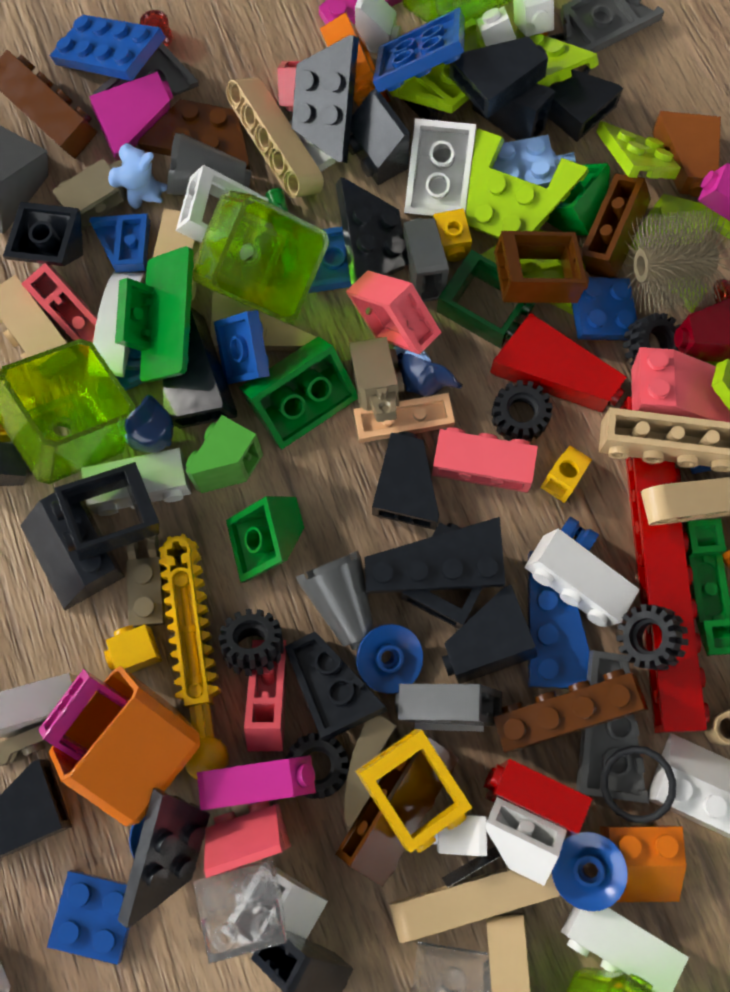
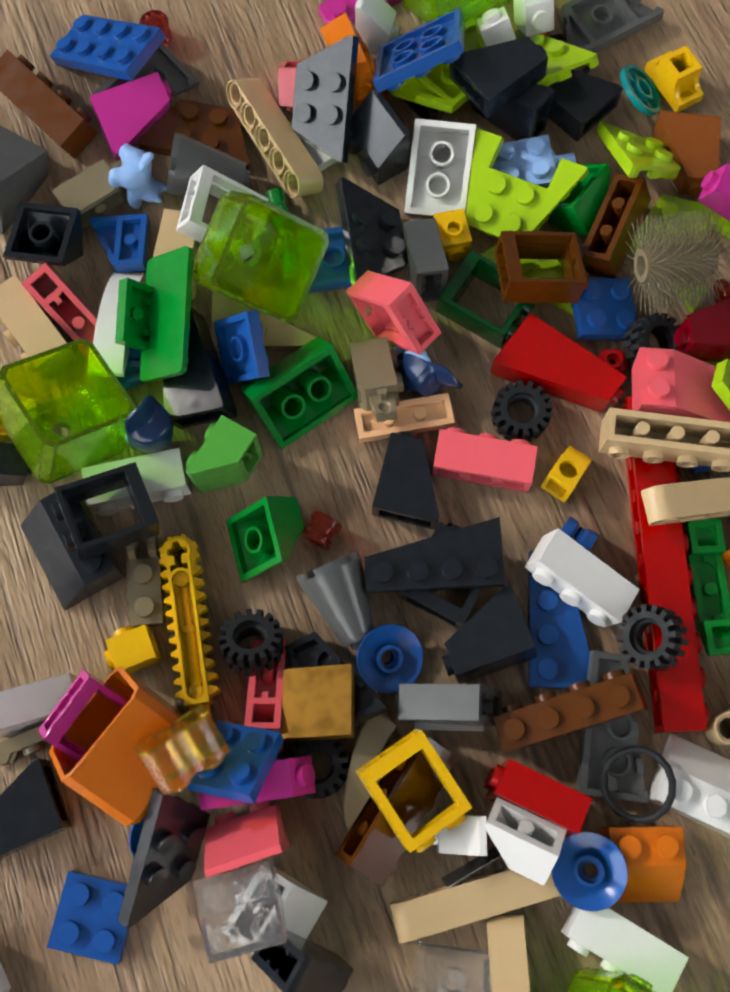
none -> clear yellow brick [135,706,230,795]
none -> blue plate [183,721,284,804]
none -> pearl gold tile [281,664,355,742]
none -> clear red wheel [301,510,342,550]
none -> red plate [598,348,628,373]
none -> teal wheel [620,64,661,116]
none -> yellow brick [644,45,704,112]

